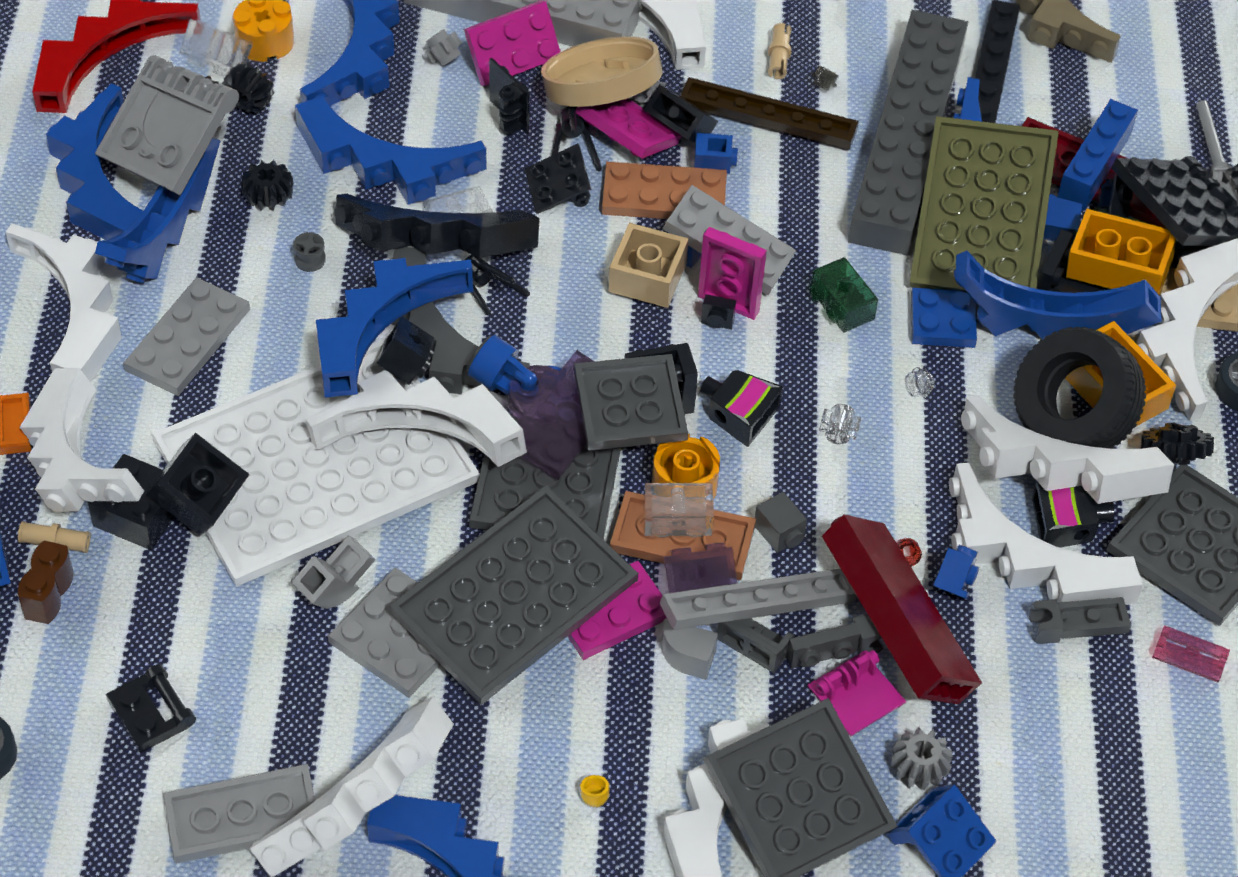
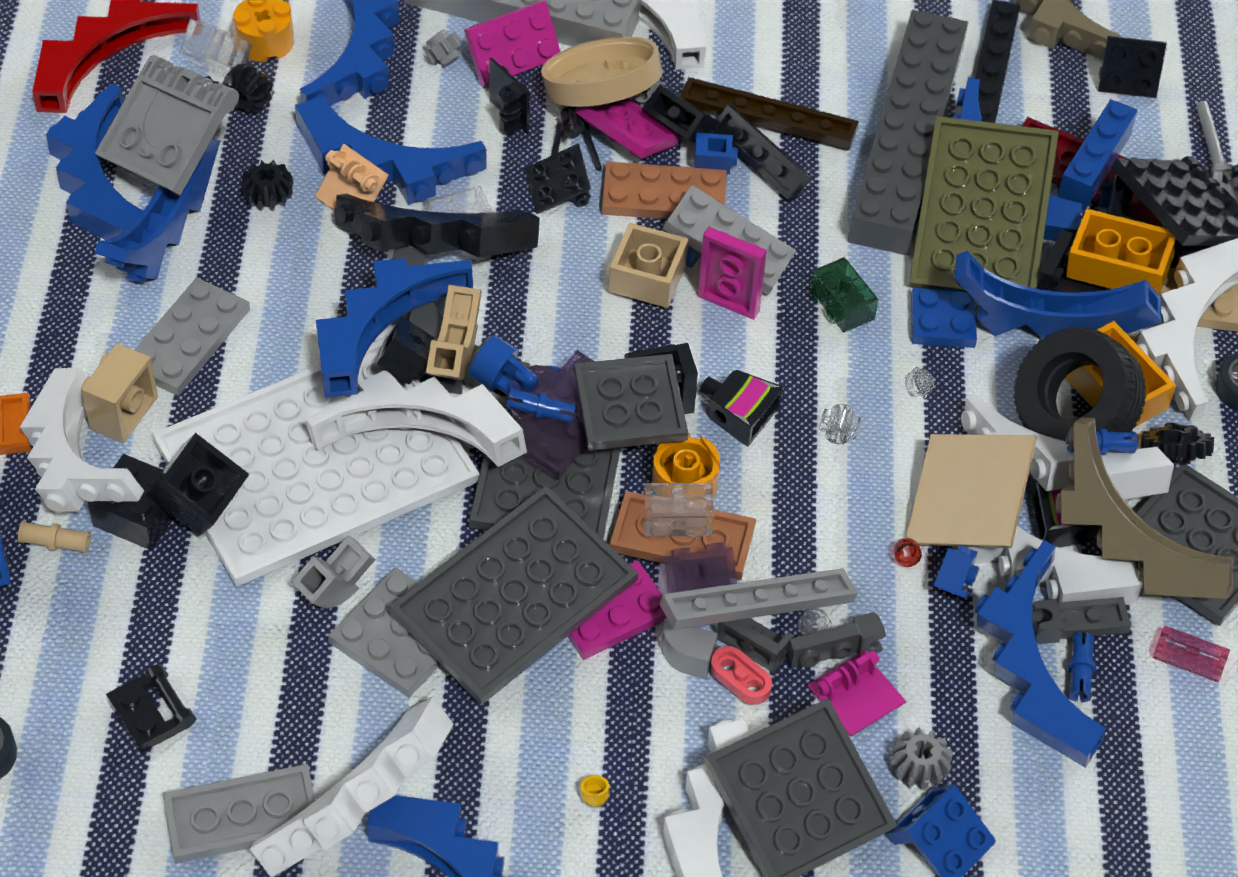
white arch [5,223,122,382] -> none
reddish brown brick [18,540,74,624] -> none
dark grey wheel [293,232,326,272] -> none
black plant [465,255,530,315] -> none
black plate [701,294,737,330] -> none
dark grey brick [755,492,807,553] -> none
tan pin [768,23,791,79] -> none
clear smoke plate [811,65,839,90] -> none
dark red brick [822,514,982,705] -> none
none -> tan brick [81,343,158,444]
none -> light nougat hinge [315,144,389,211]
none -> tan arch [426,285,482,380]
none -> blue pin [506,387,576,425]
none -> coral plate [710,646,772,705]
none -> black plate [713,105,812,202]
none -> clear plate [798,608,832,636]
none -> tan piece [905,434,1037,548]
none -> blue arch [975,540,1106,768]
none -> dark tan arch [1056,418,1233,599]
none -> blue pin [1066,428,1138,455]
none -> blue pin [1068,632,1096,702]
none -> black hinge [1098,36,1167,98]

